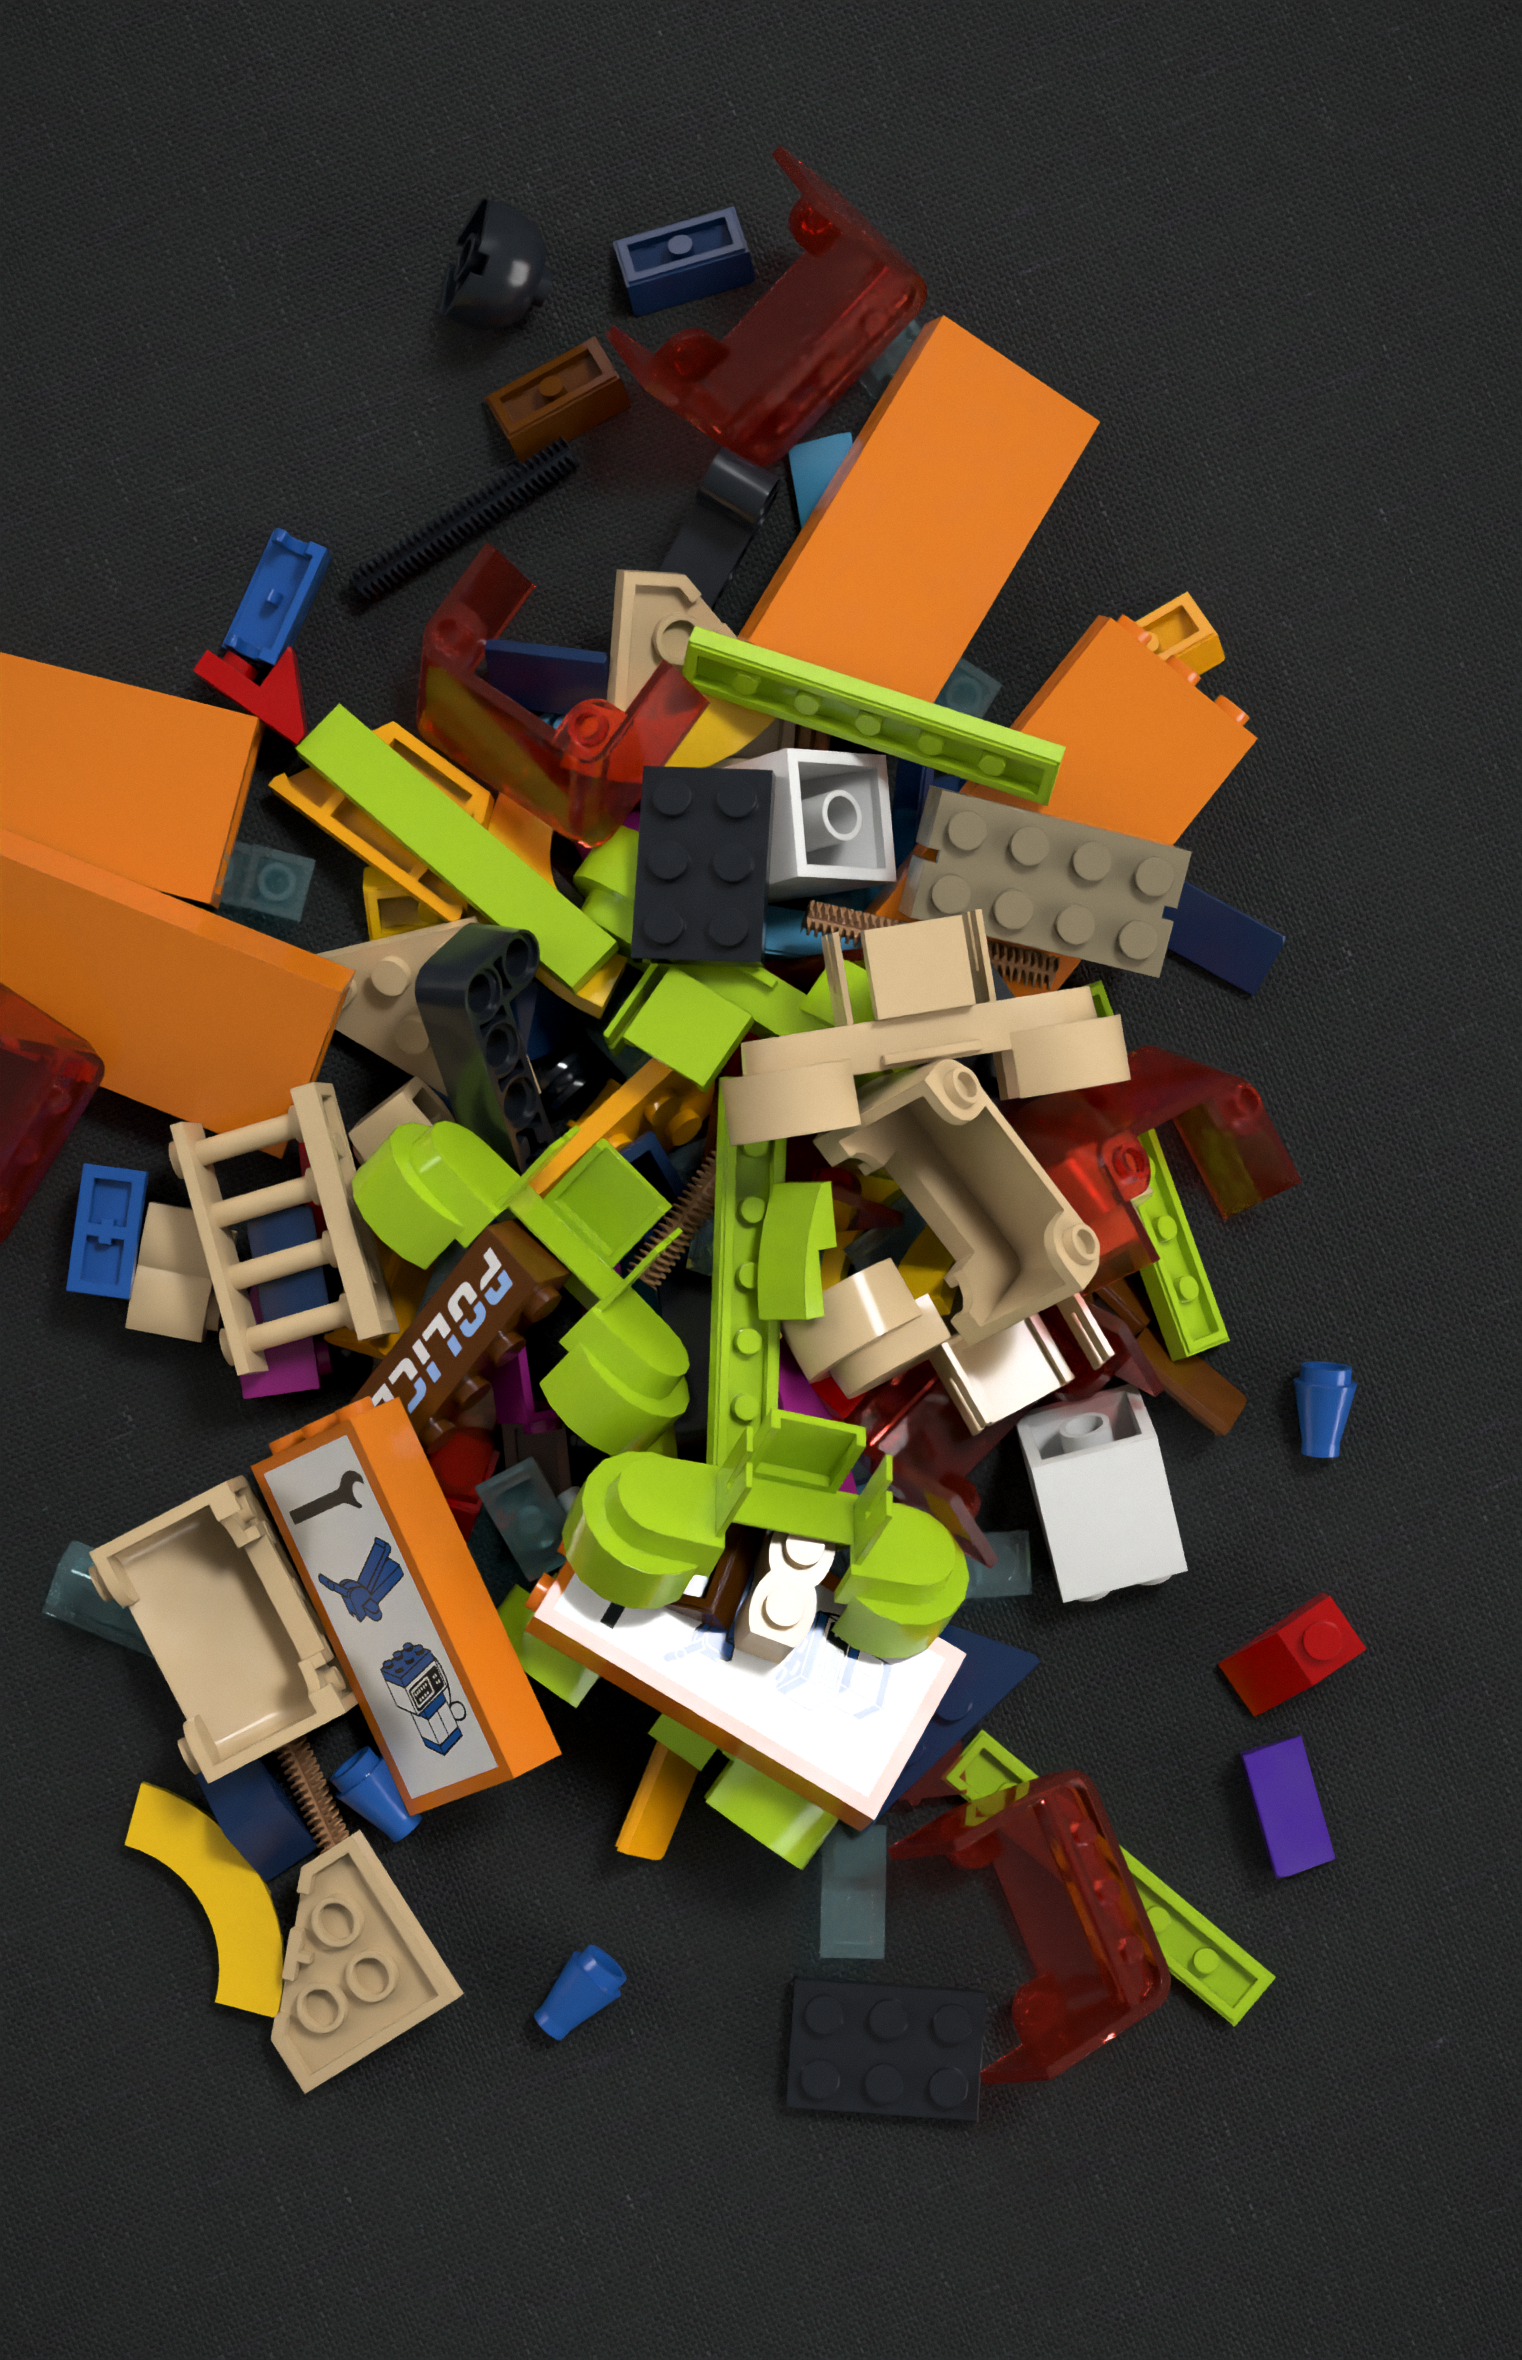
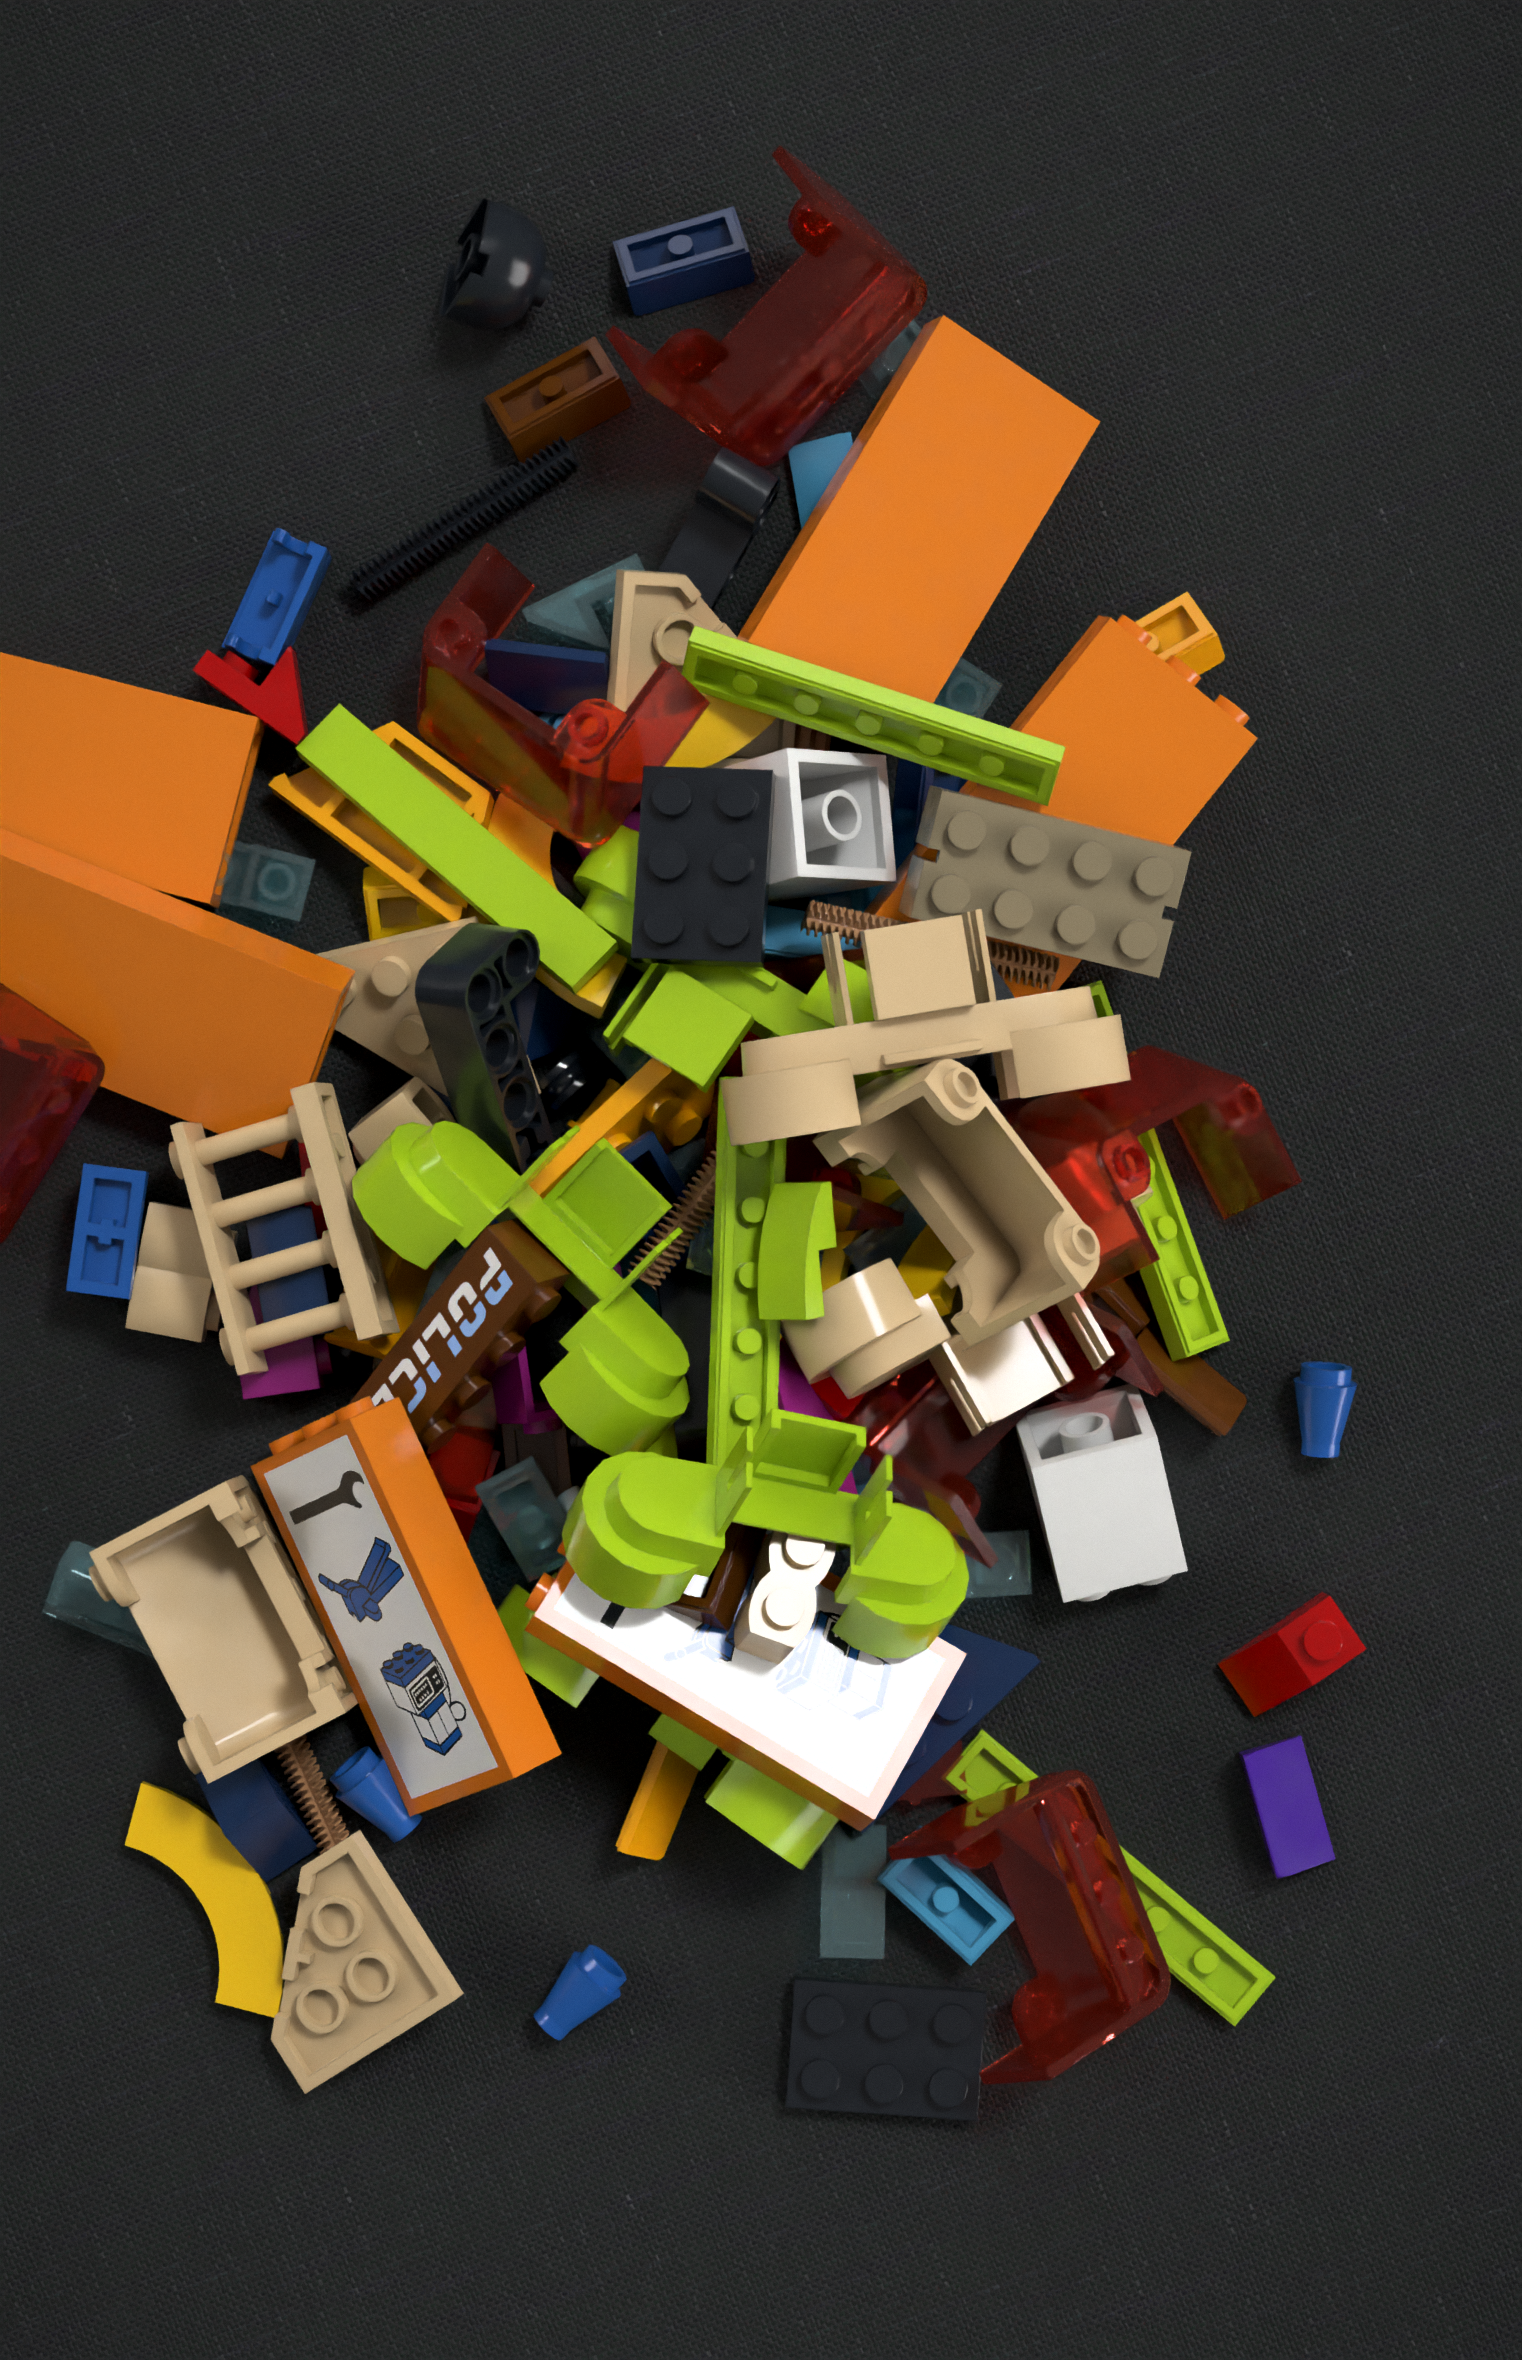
dark blue slope [1162,880,1287,996] -> none
none -> clear light blue slope [522,553,645,657]
none -> dark azure slope [877,1825,1015,1965]

